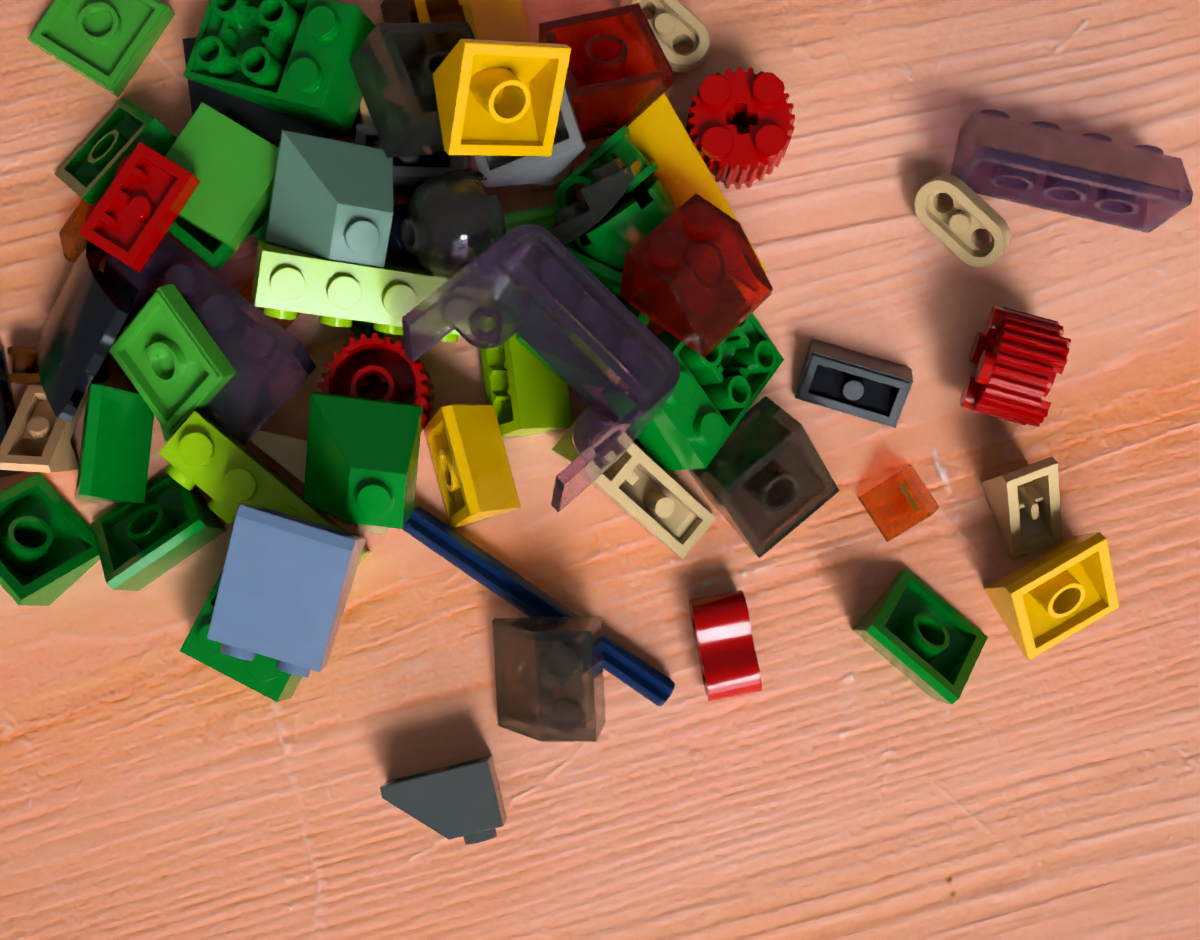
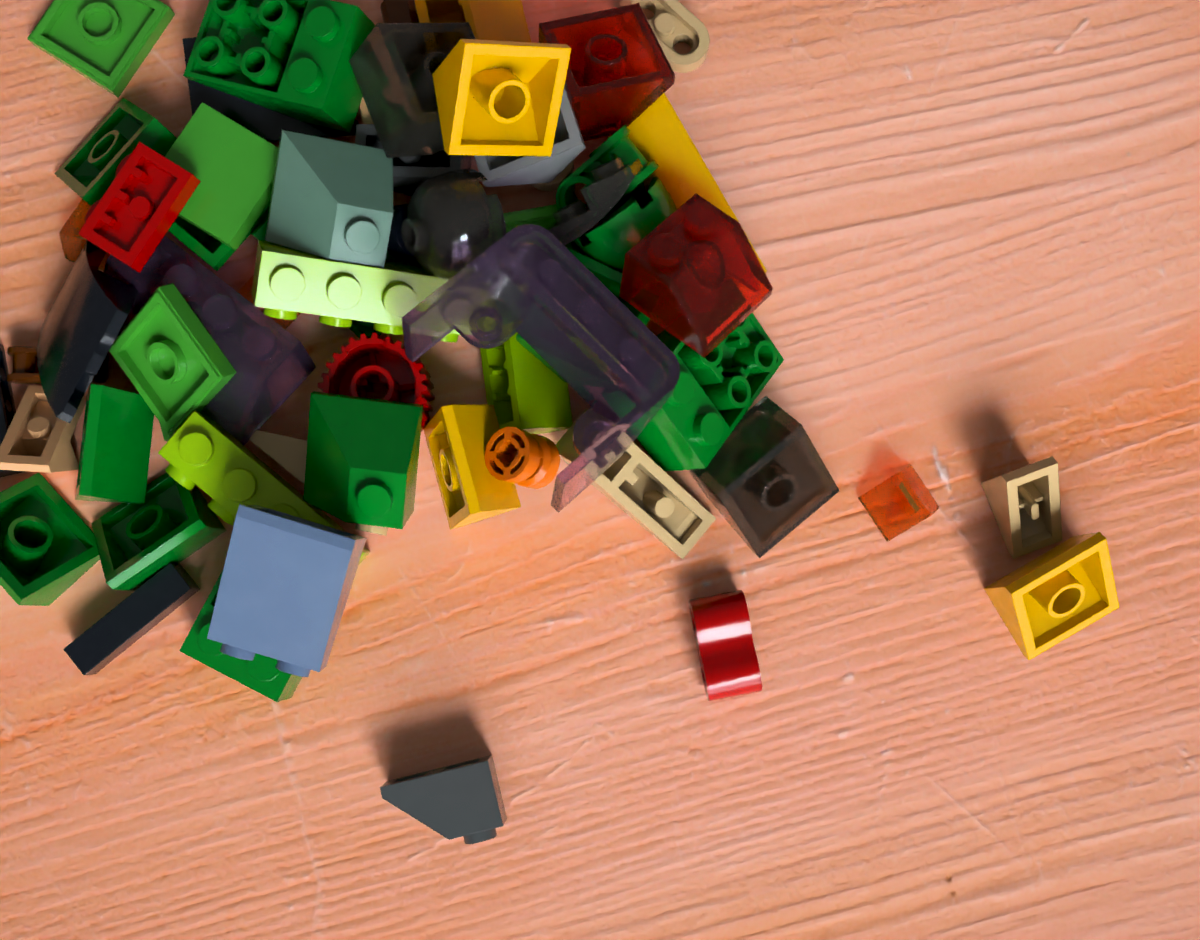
dark blue axle [403,506,675,706] -> none
clear smoke slope [492,617,606,742] -> none
red brick [686,67,795,189] -> none
black slope [795,339,913,428] -> none
green slope [852,567,988,704] -> none
tan plate [914,174,1011,267] -> none
slope [950,110,1193,233] -> none
red brick [960,305,1071,427] -> none
none -> black piece [64,563,200,675]
none -> orange wheel [484,426,560,489]

